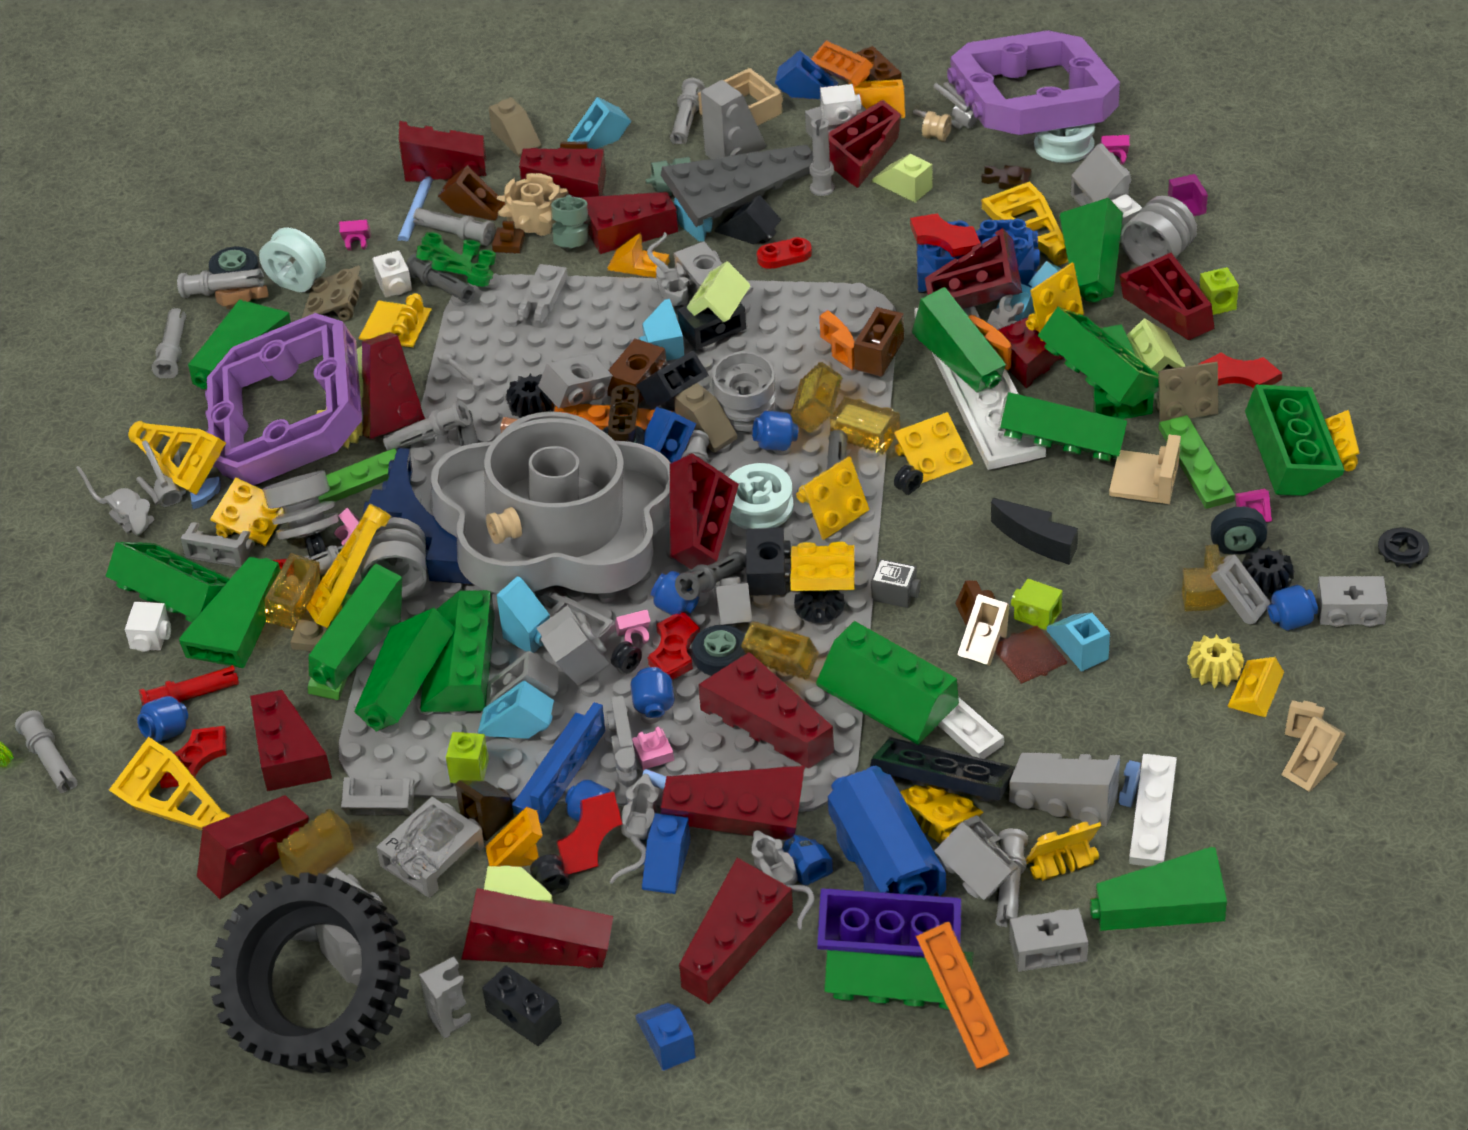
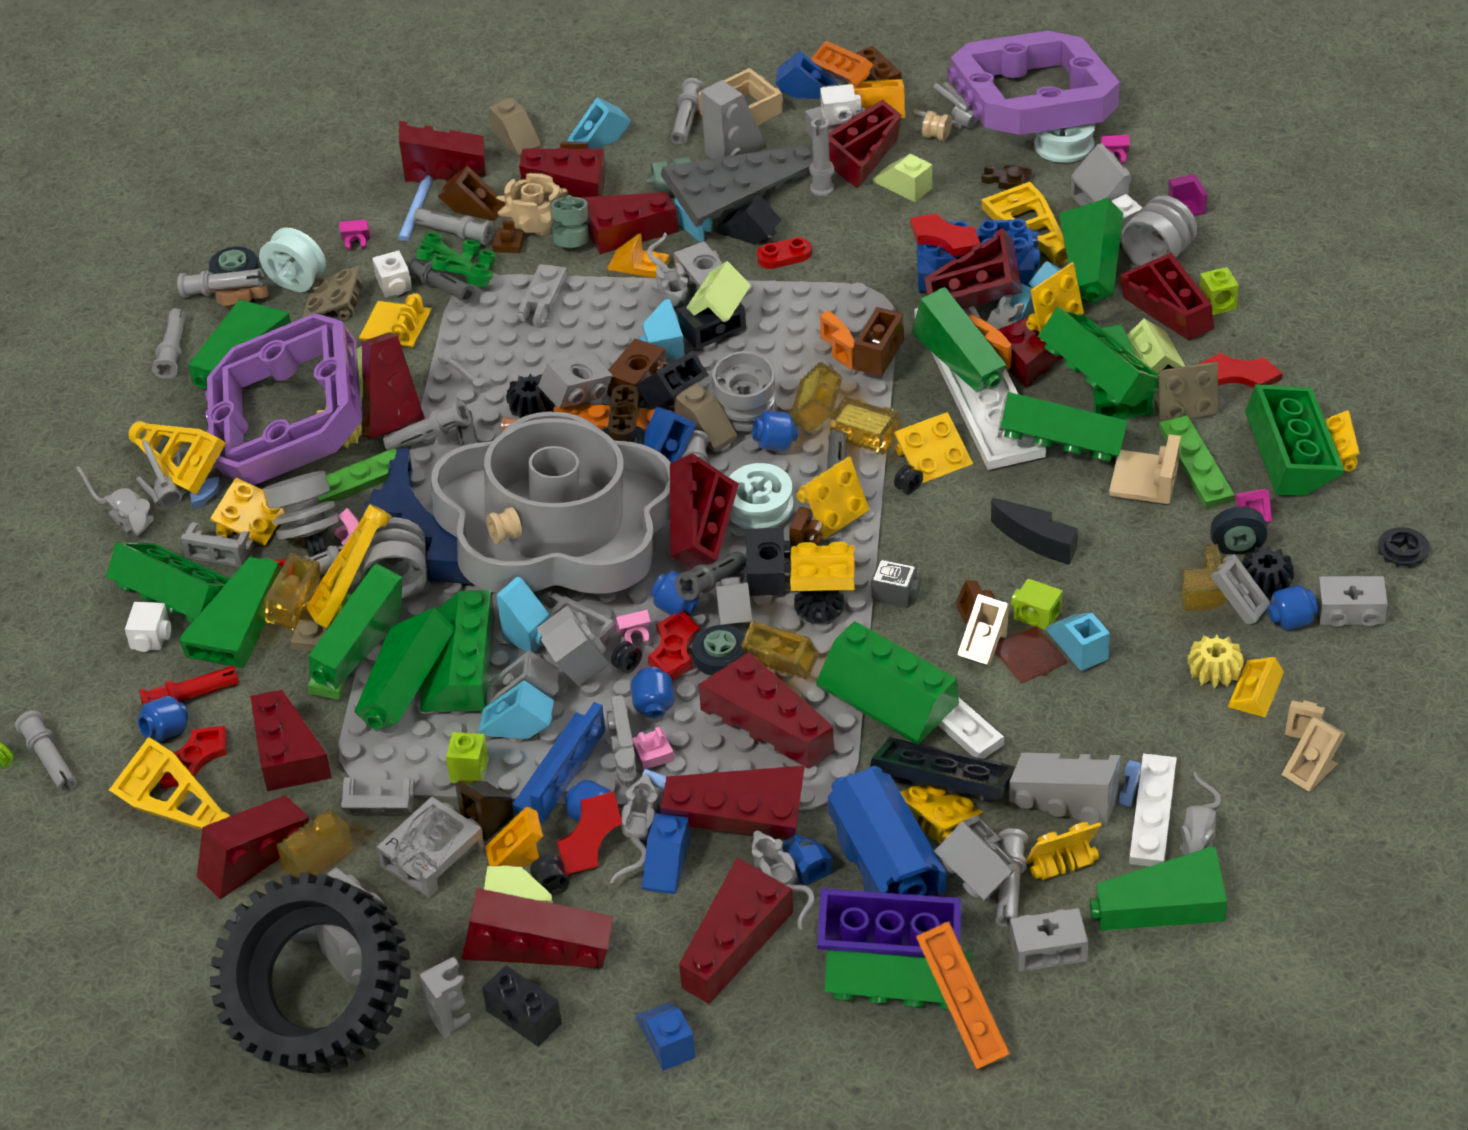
none -> reddish brown tile [789,507,823,548]
none -> light grey animal [1180,771,1221,855]

